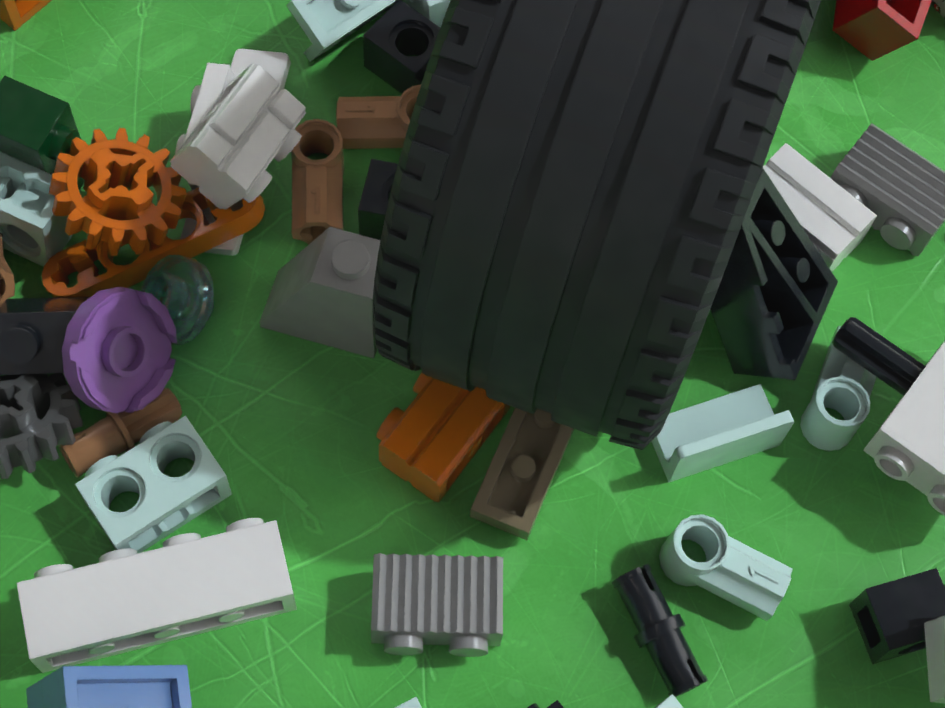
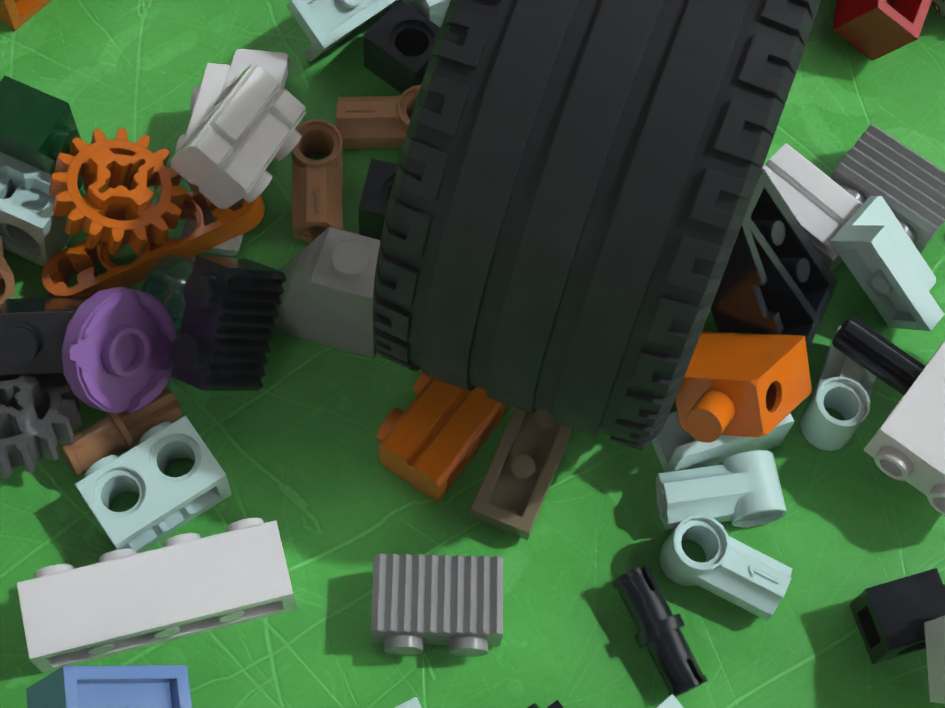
none -> black brick [171,254,287,391]
none -> light aqua piece [655,450,787,530]
none -> orange torso [675,331,812,443]
none -> light aqua panel [830,196,945,331]

